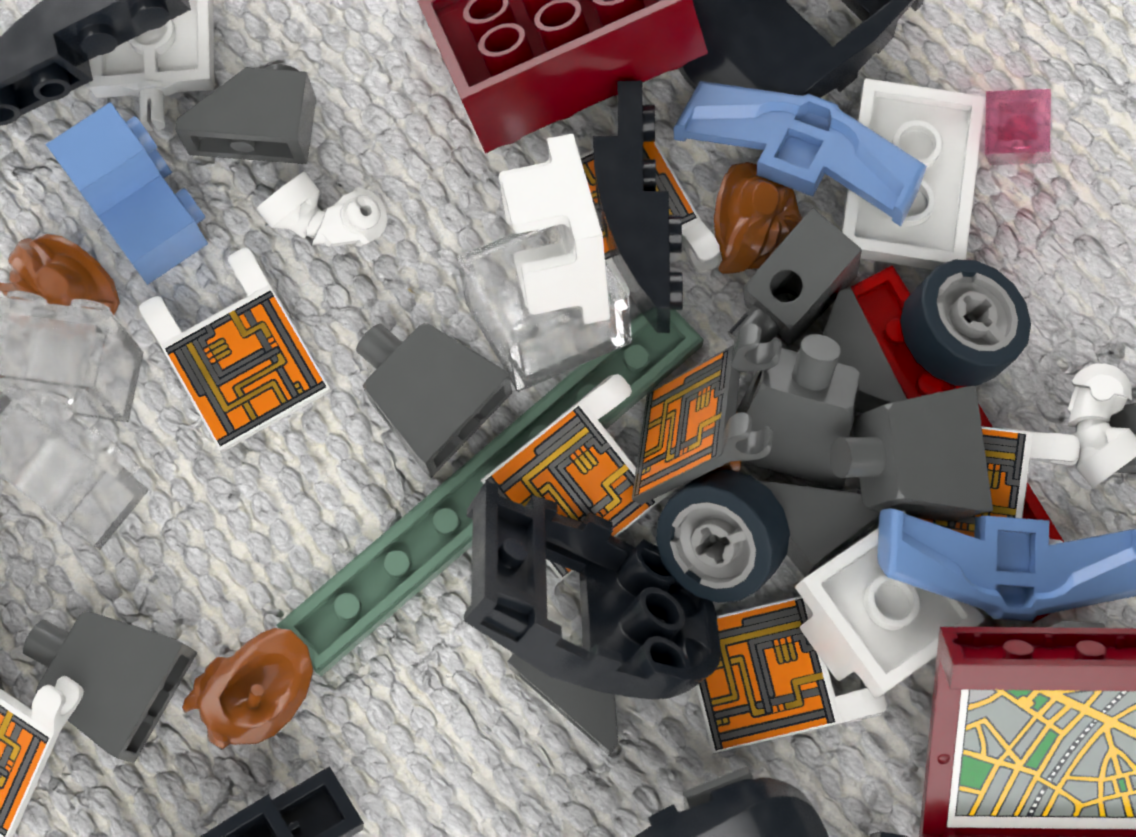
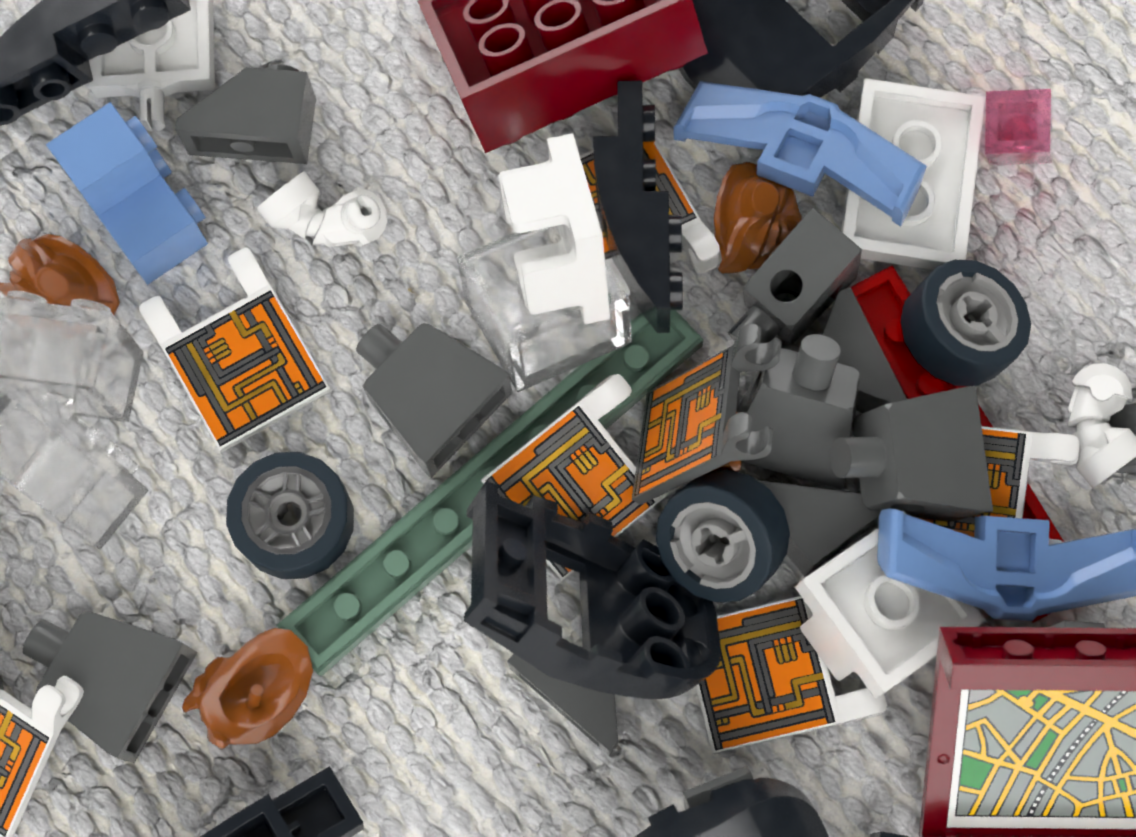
none -> wheel [226,452,354,579]

